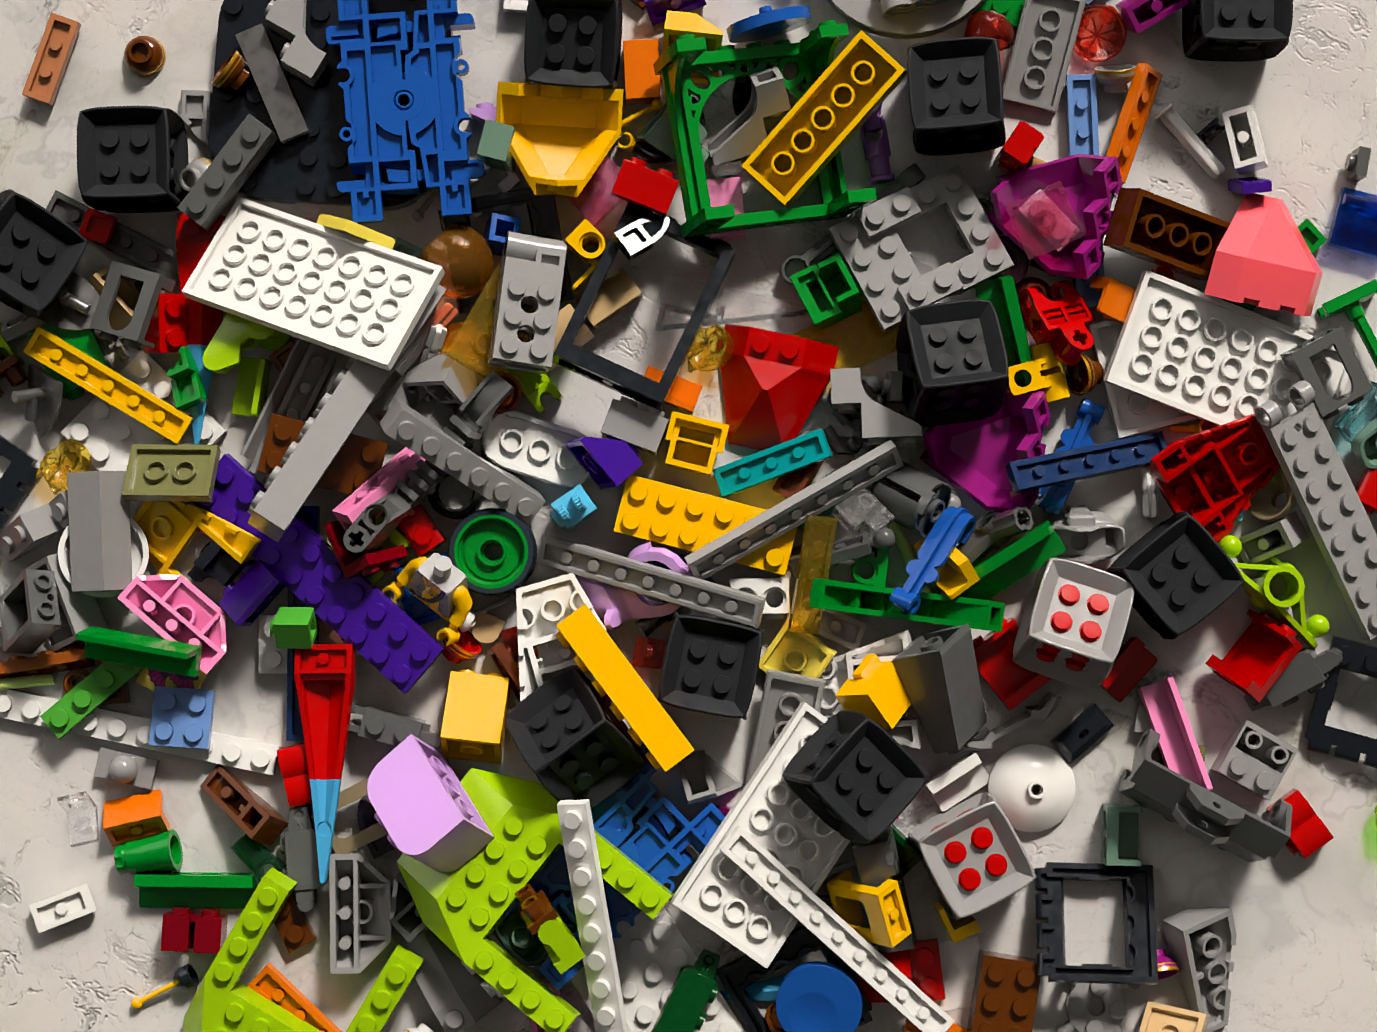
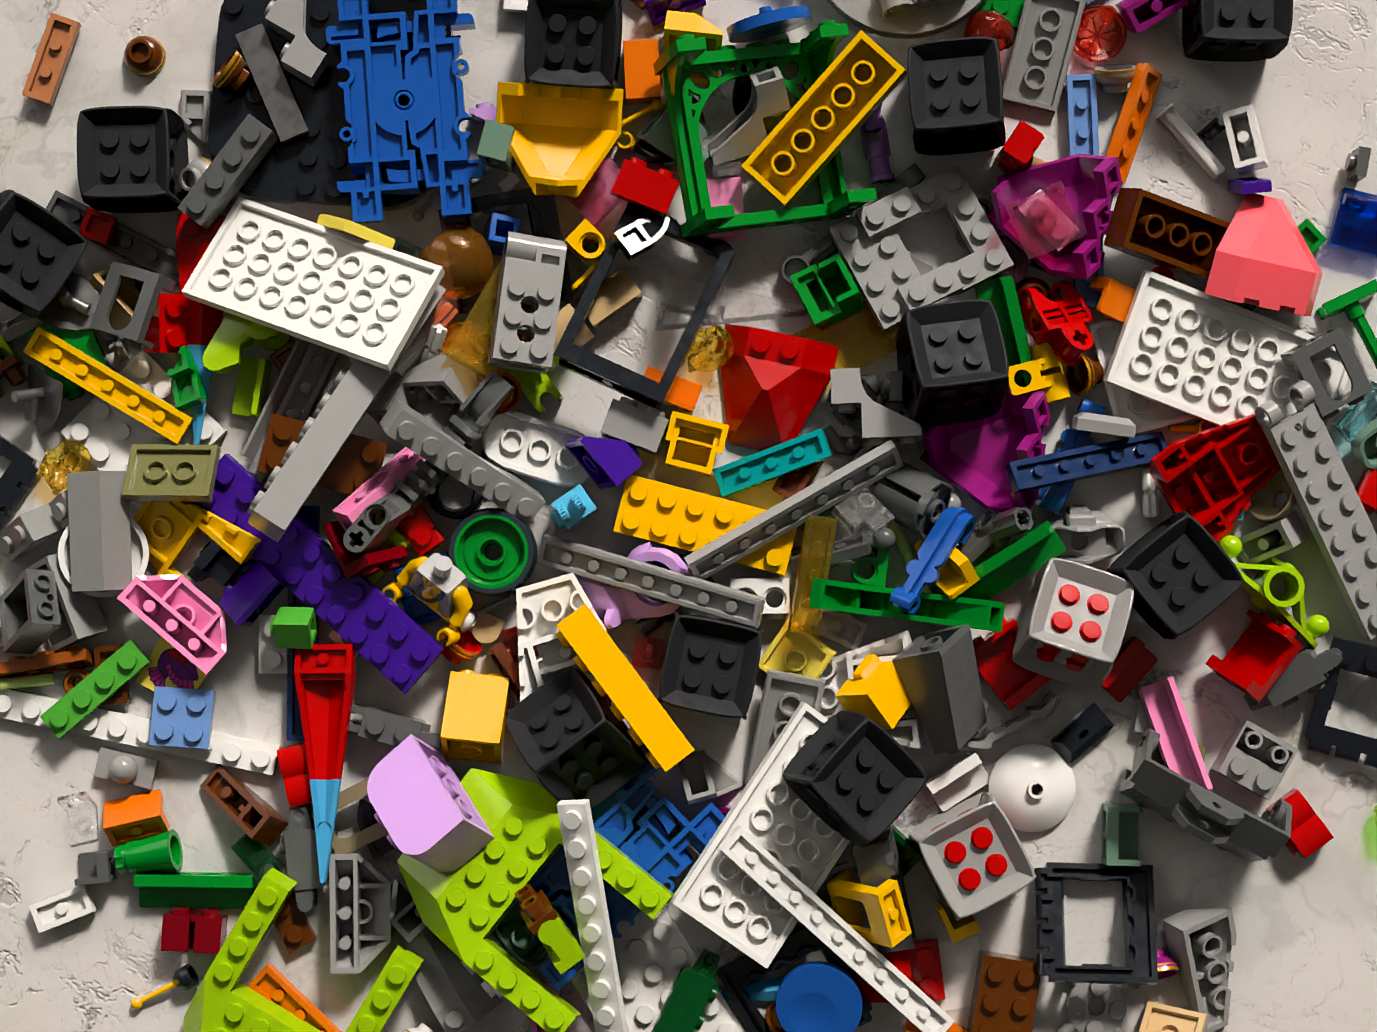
green panel [76,626,202,677] -> none
none -> dark grey panel [74,850,117,886]
none -> light grey piece [1071,412,1137,438]

